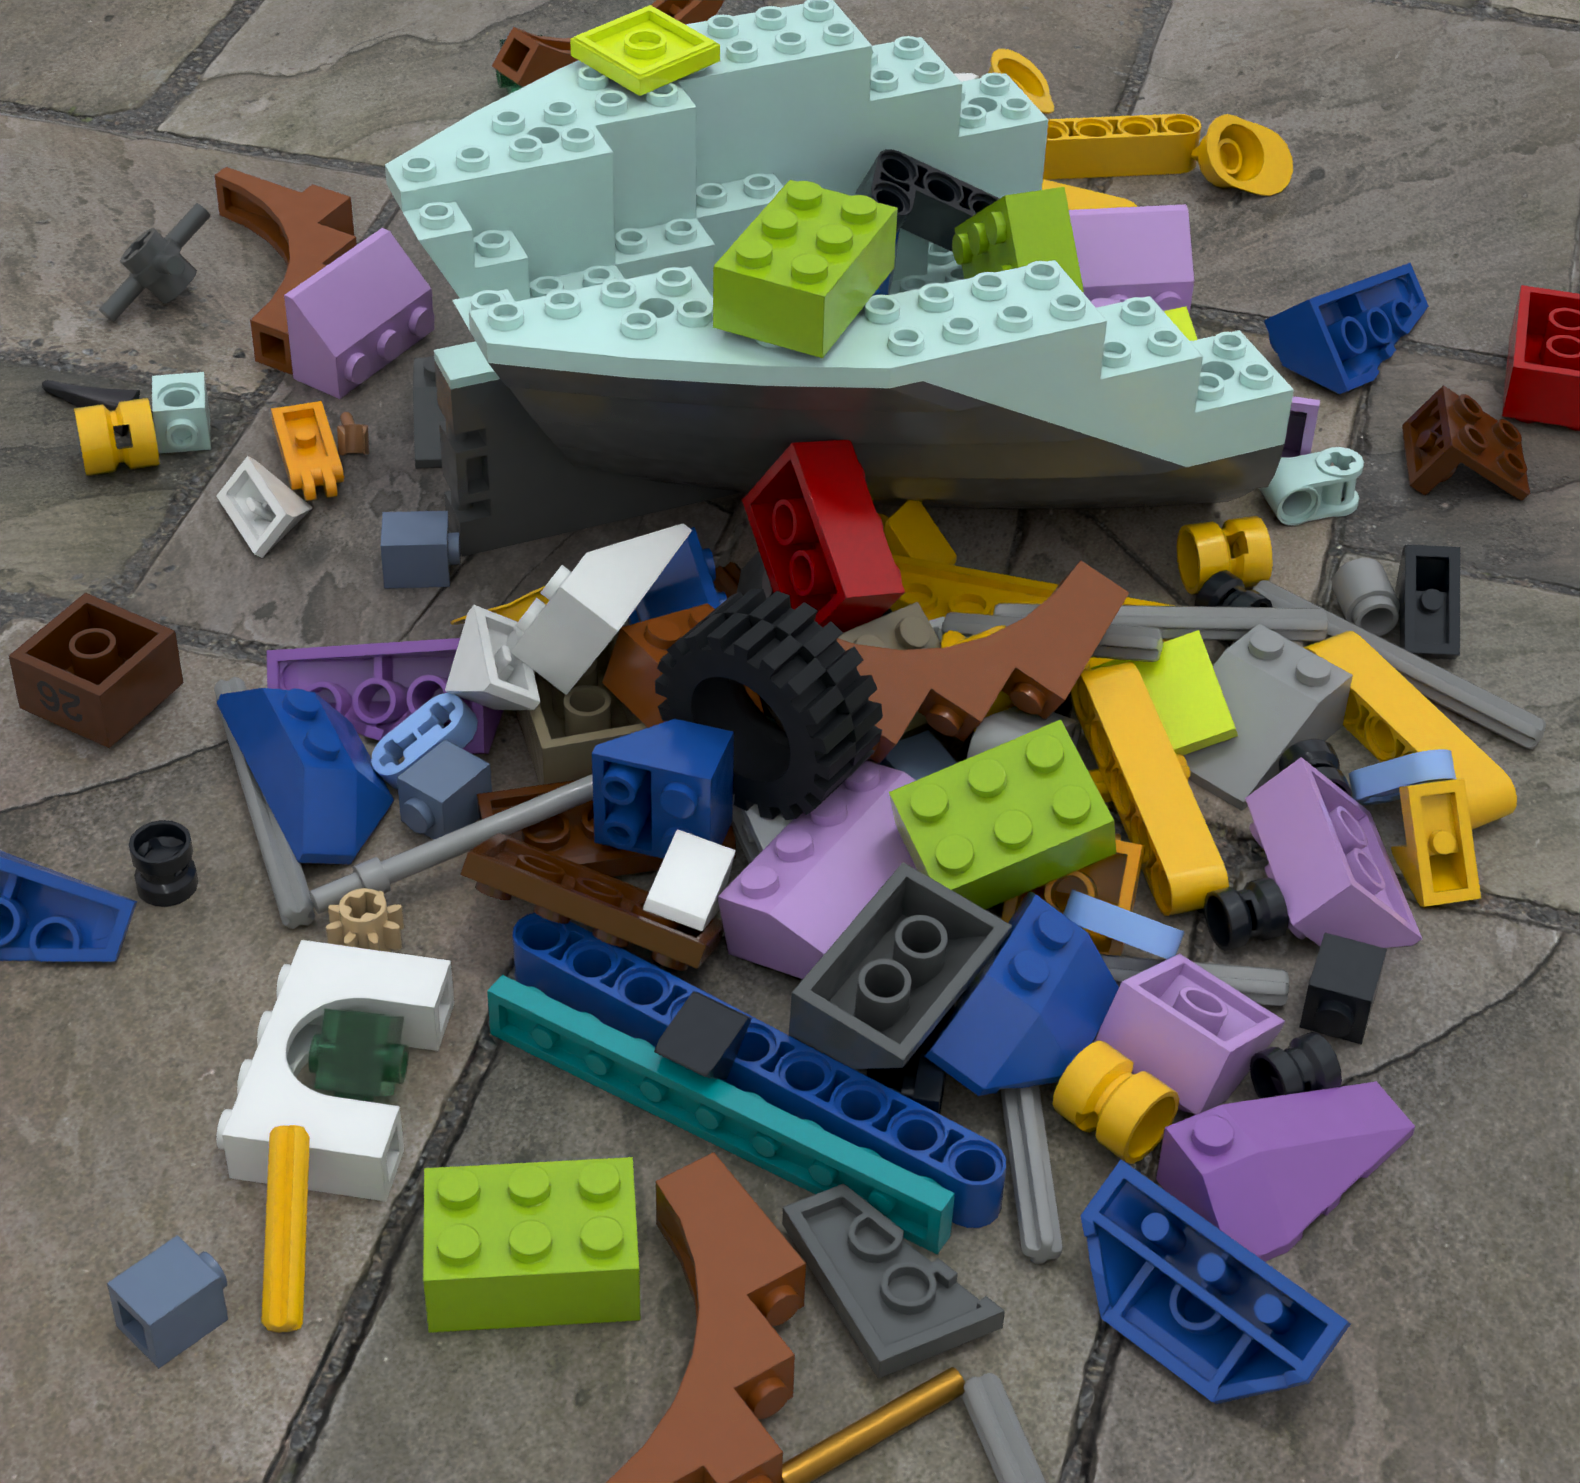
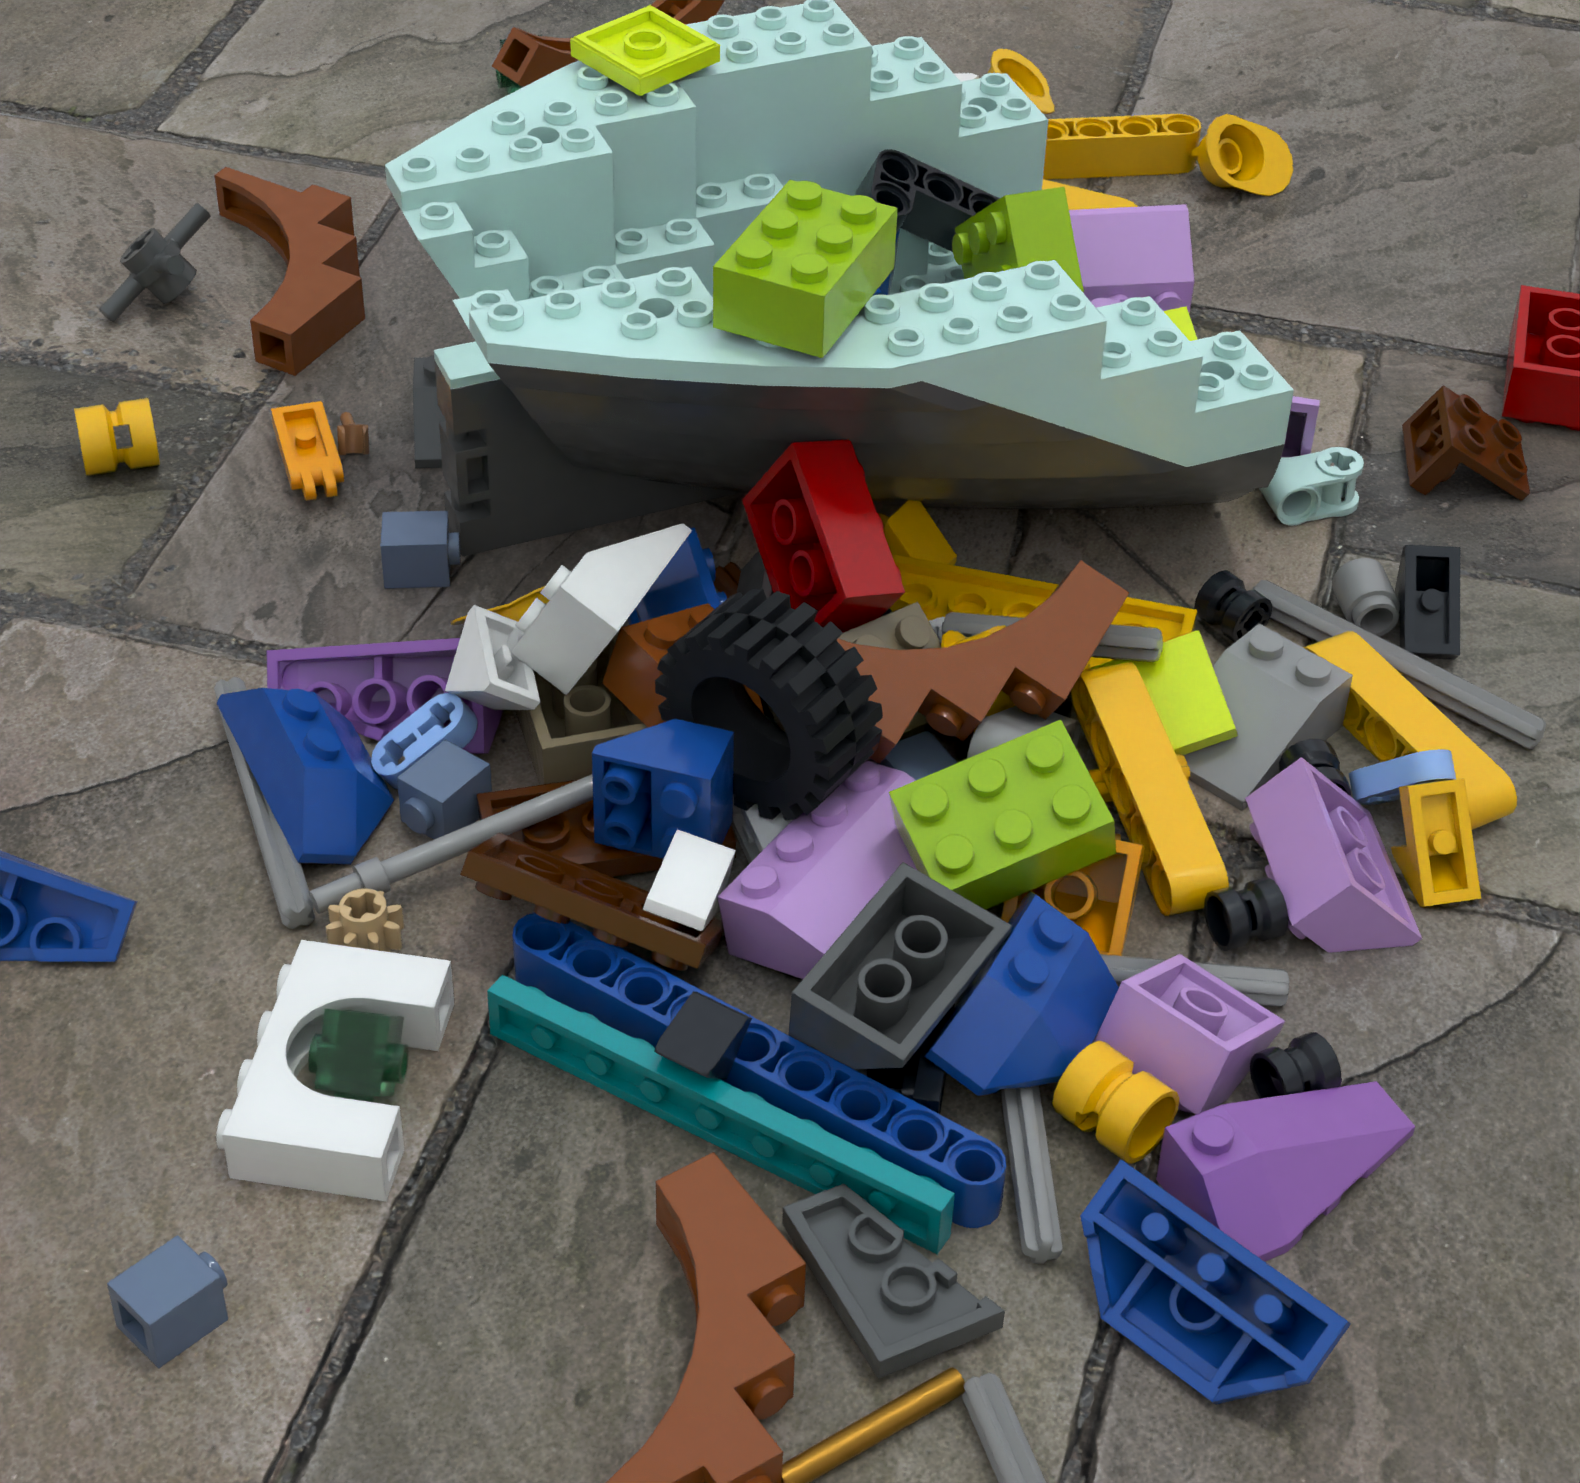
reddish brown brick [9,593,184,749] -> none
black piece [42,380,153,437] -> none
black wheel [128,820,198,907] -> none
light aqua brick [152,372,211,454] -> none
white slope [216,456,313,558] -> none
yellow axle [261,1125,310,1332] -> none
lavender slope [284,228,434,399] -> none
lime brick [423,1157,640,1333] -> none
light grey axle [993,603,1328,642] -> none
light blue beam [1063,889,1184,959] -> none
yellow wheel [1176,516,1273,595] -> none
blue wedge [1263,262,1429,394] -> none
black brick [1299,933,1387,1045] -> none

